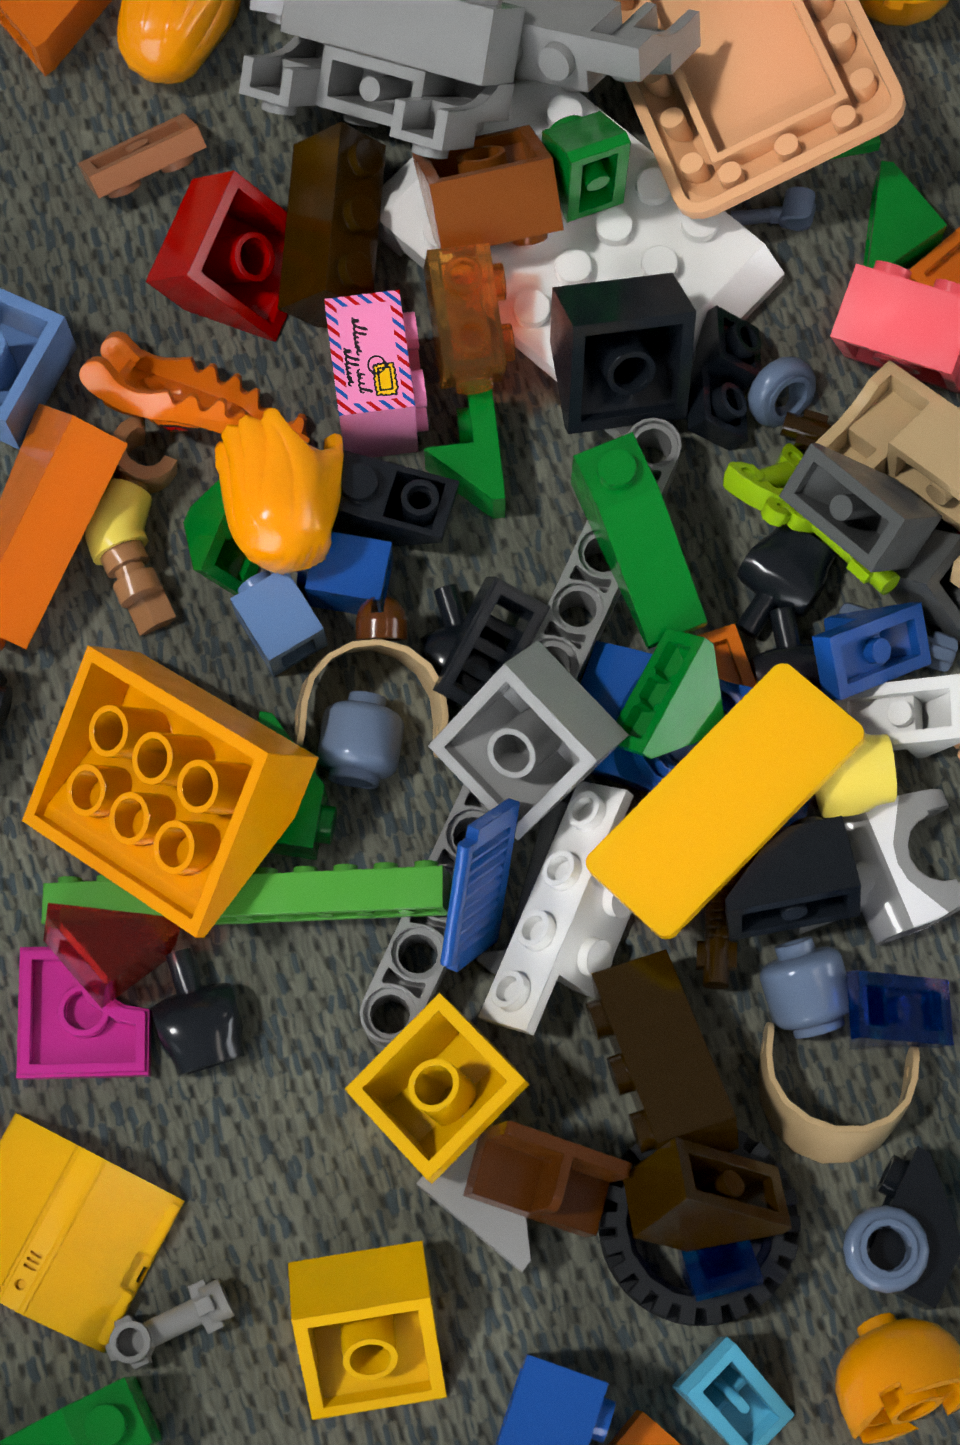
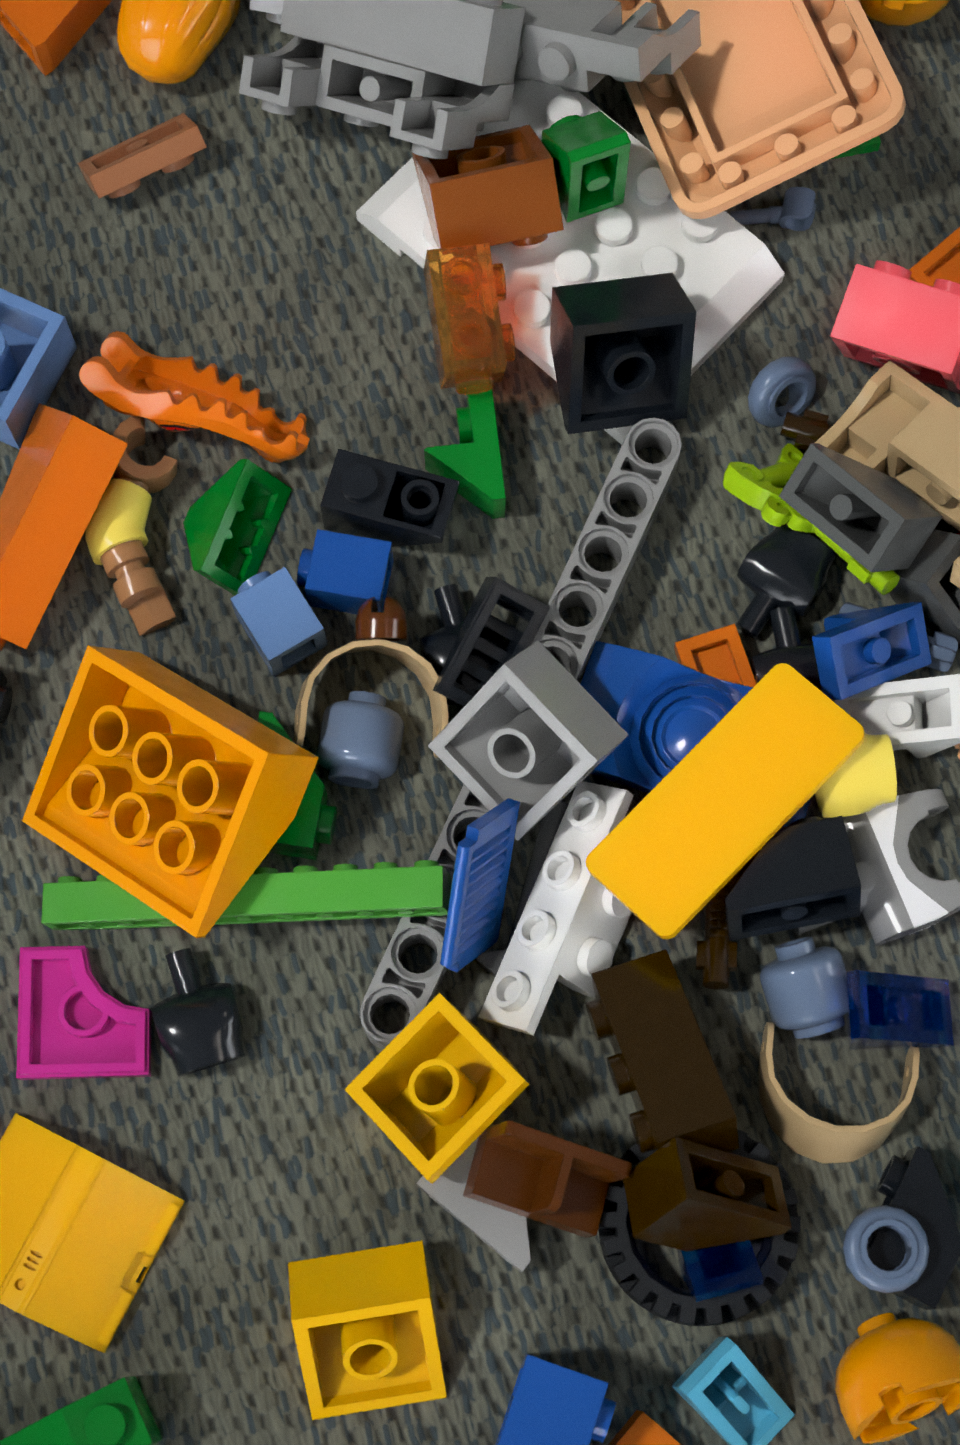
clear red slope [43,903,180,1009] -> none
light grey bar [105,1278,235,1370] -> none
red slope [145,170,288,342] -> none
light orange hair [215,408,344,575] -> none
dark brown brick [278,122,386,328] -> none
bright pink brick [324,290,429,458] -> none
green slope [571,432,707,649] -> none
green slope [616,628,724,759] -> none
black slope [687,305,762,451] -> none
green slope [863,160,947,270] -> none

